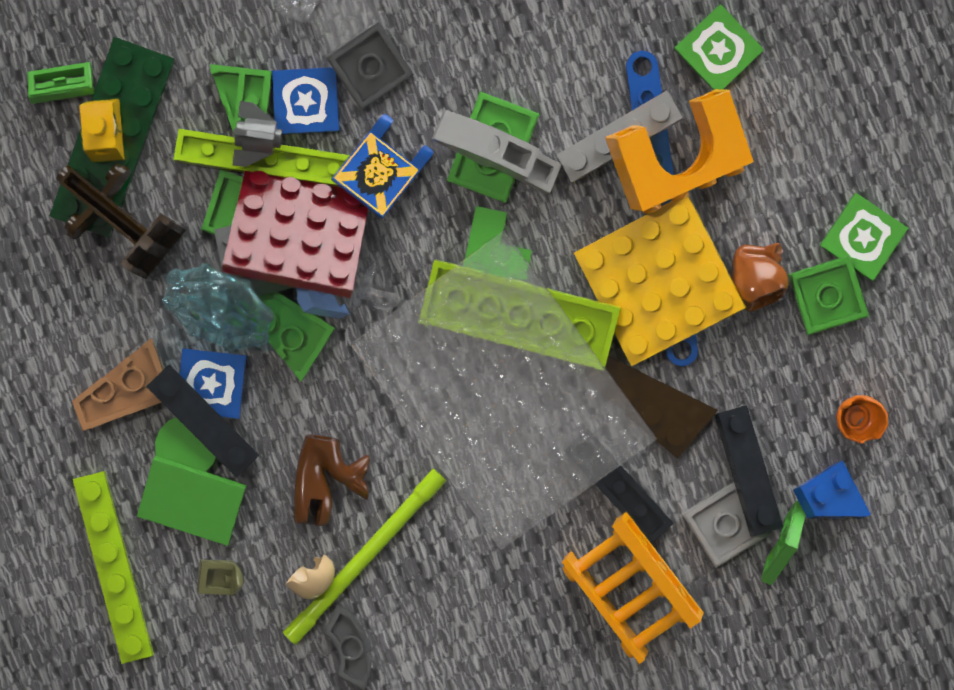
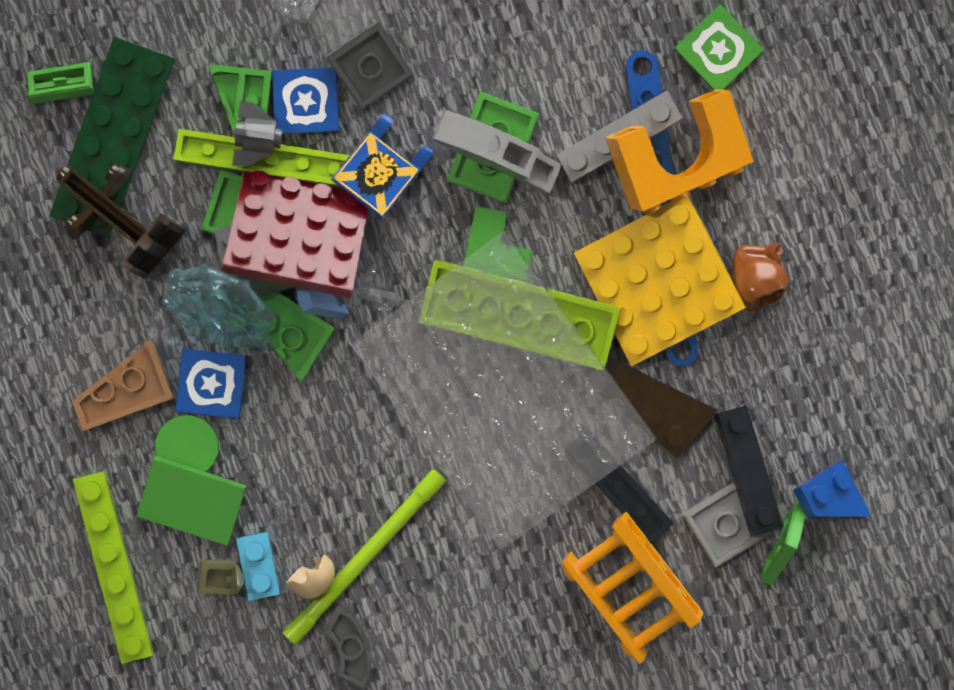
yellow torso [80,99,125,163] -> none
black plate [146,364,259,478] -> none
reddish brown piece [294,434,370,526] -> none
bright green tile [788,255,869,335] -> none
bright green tile [819,193,908,281] -> none
orange hair [836,395,888,444] -> none
none -> medium azure plate [236,532,281,601]

